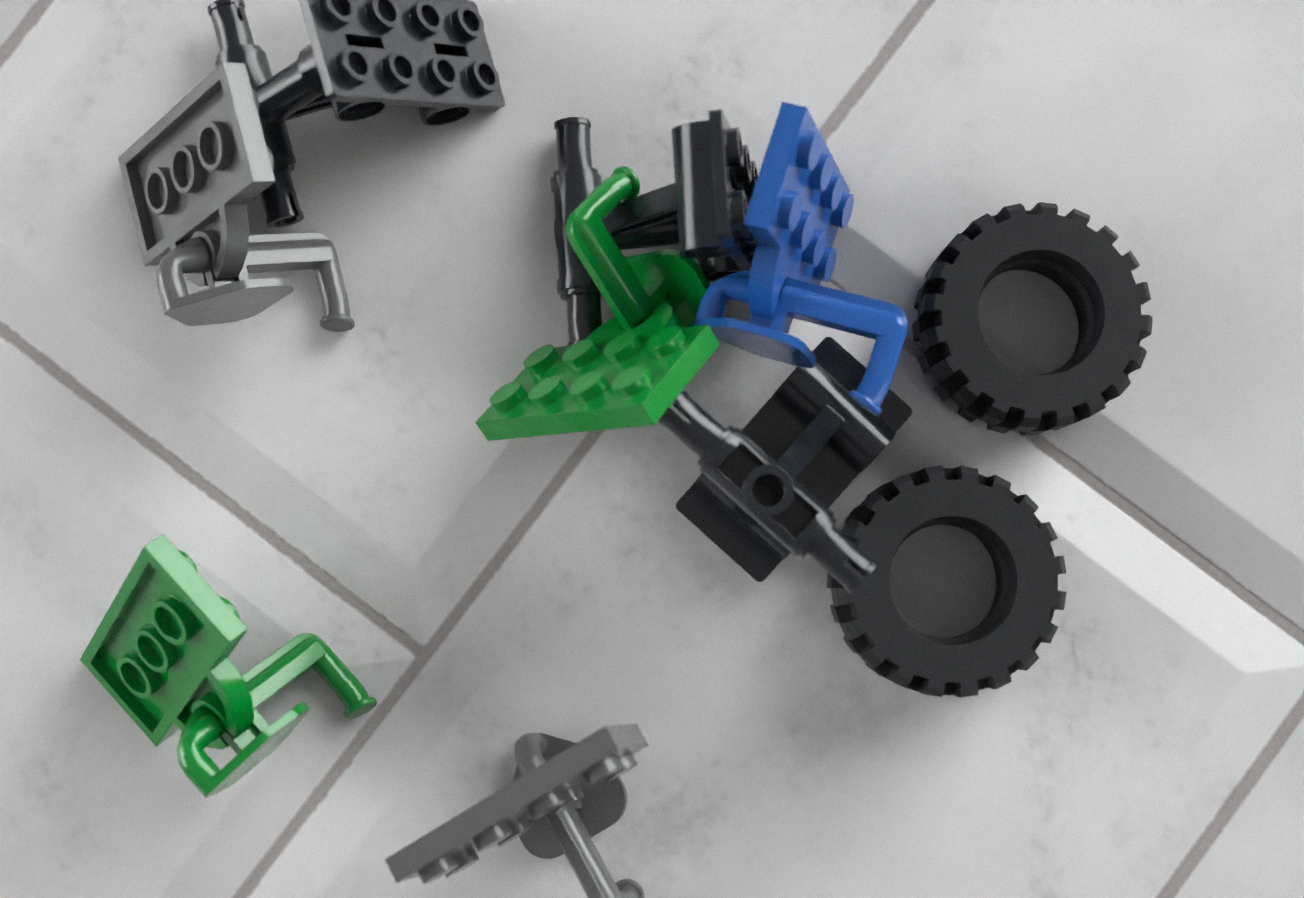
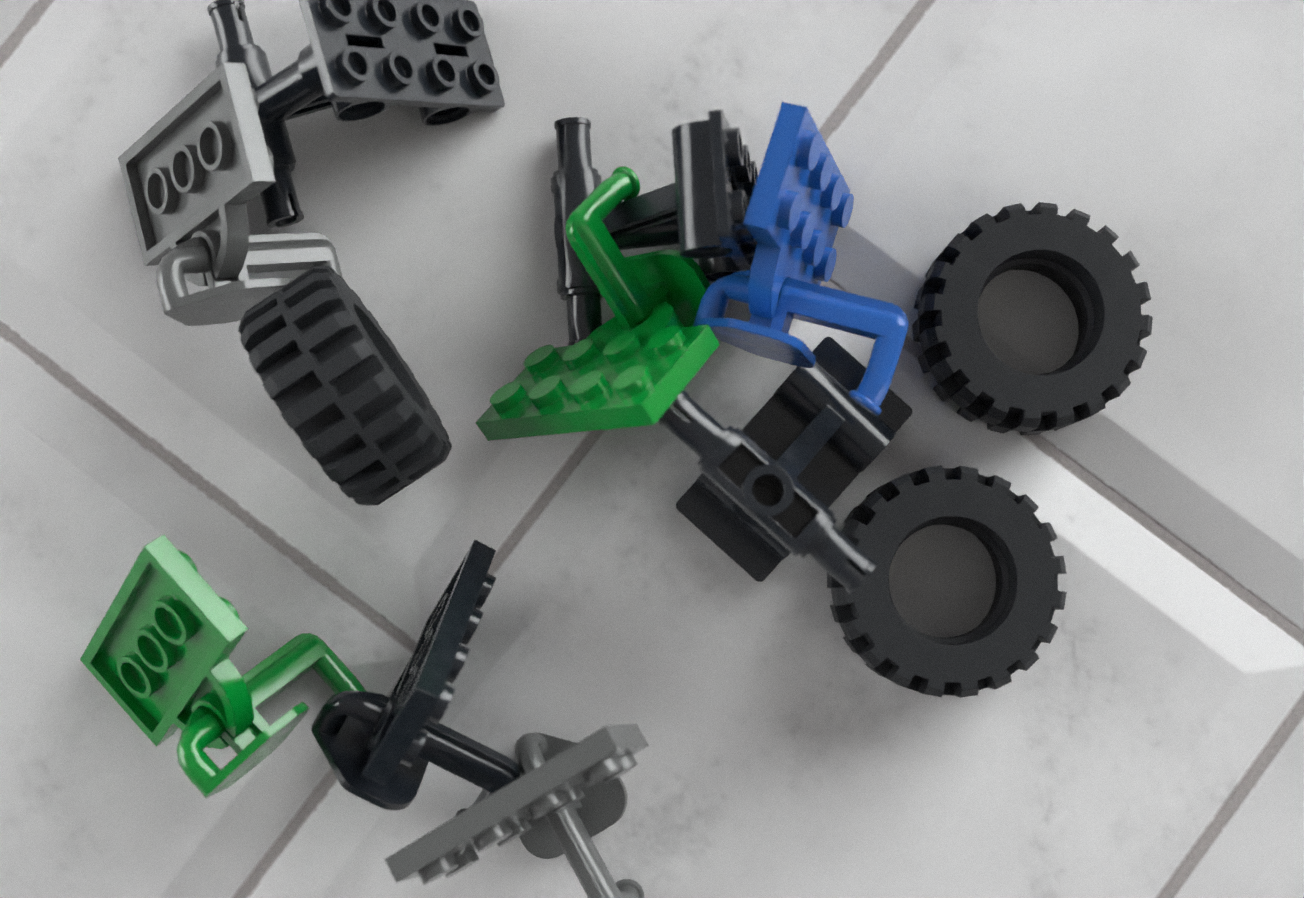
none -> black tyre [238,266,452,506]
none -> black plate [311,540,520,816]

